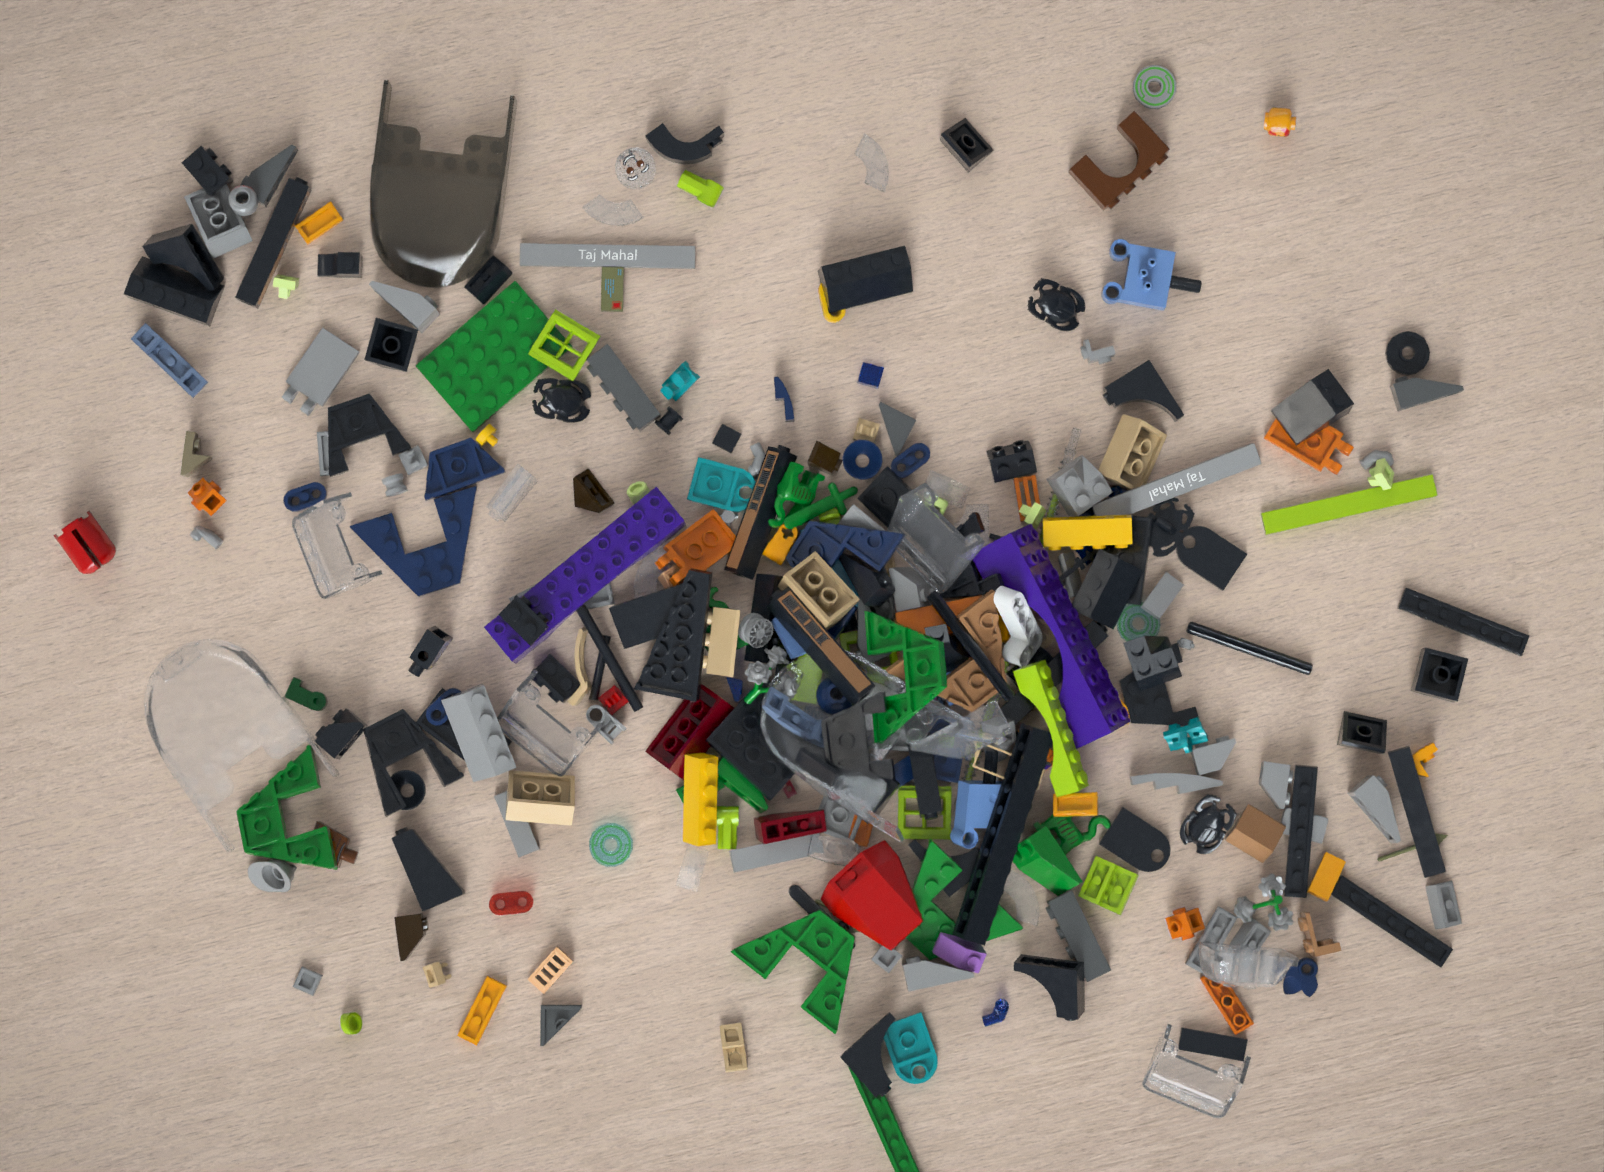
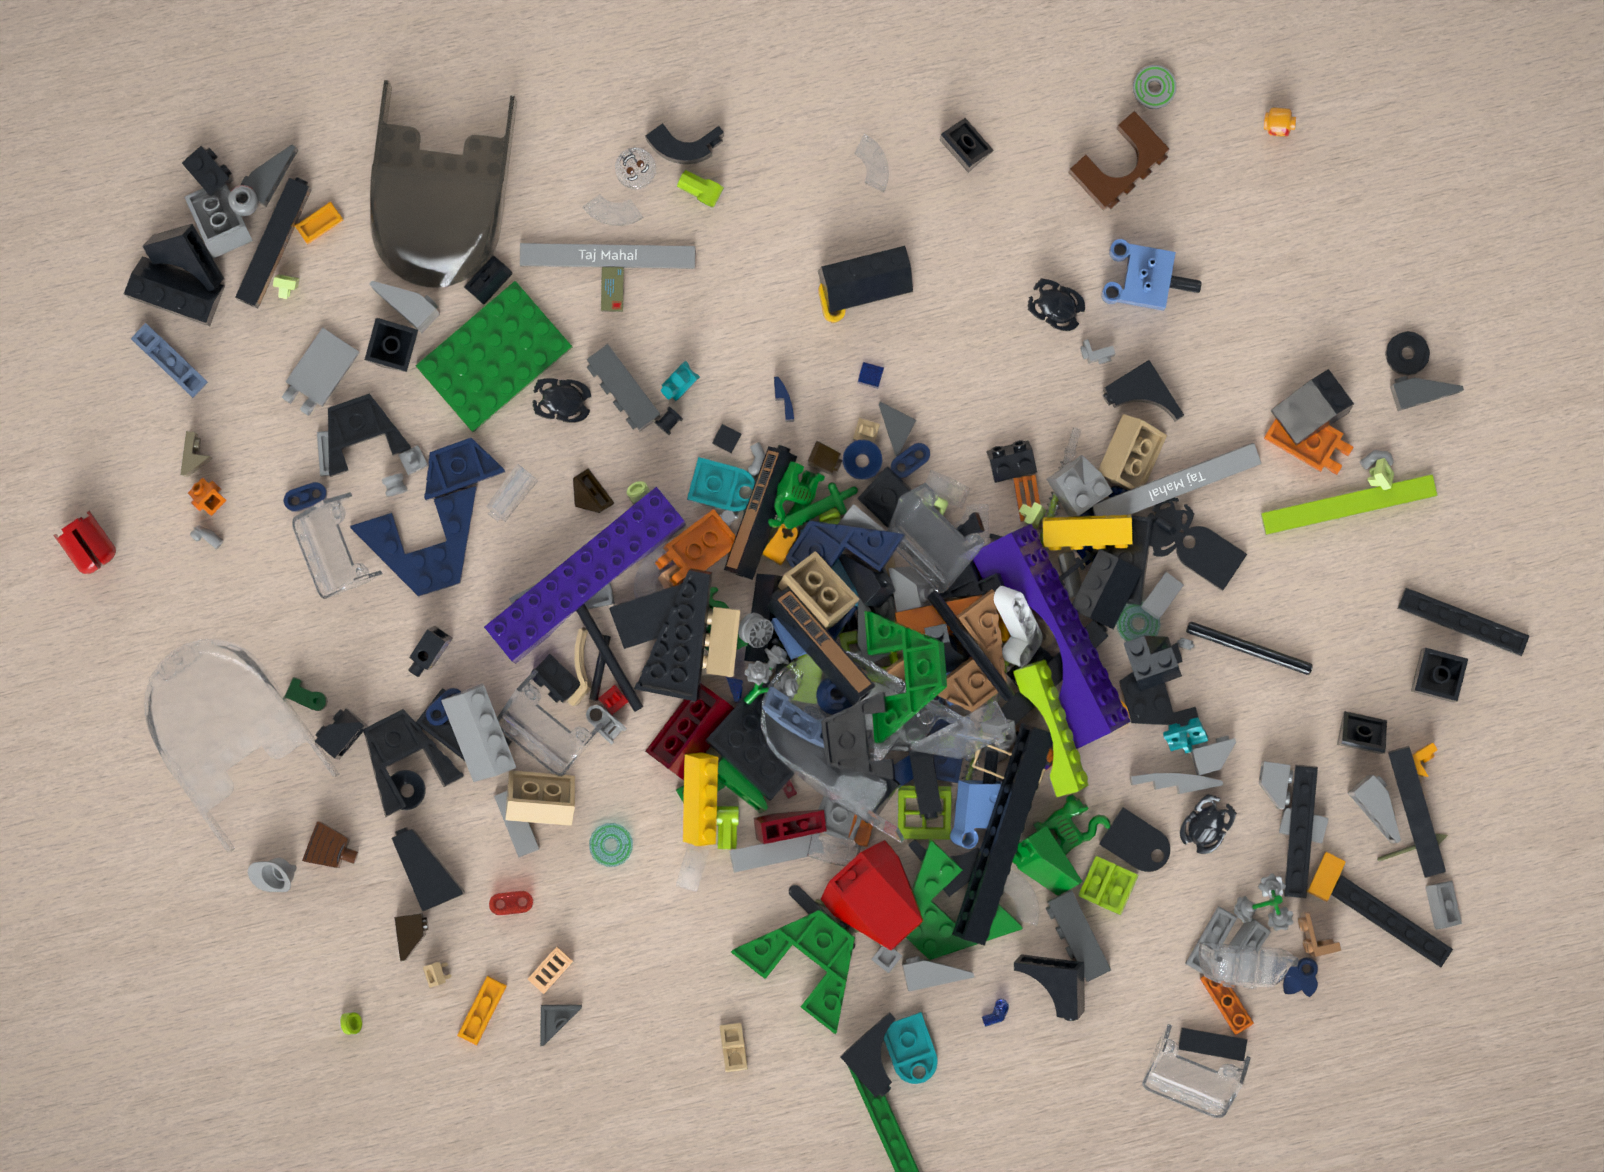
green wing [236,745,338,870] -> none
light grey tile [293,966,323,996] -> none
black arch [317,252,363,278] -> none
yellow tile [476,424,499,447] -> none
black bracket [498,595,549,646] -> none
lime piece [528,309,601,382] -> none
black slope [794,747,839,789] -> none
medium lavender slope [932,932,987,973] -> none
light orange tile [1053,792,1098,817] -> none
orange brick [1165,907,1205,941] -> none
medium nougat slope [1225,803,1286,863] -> none

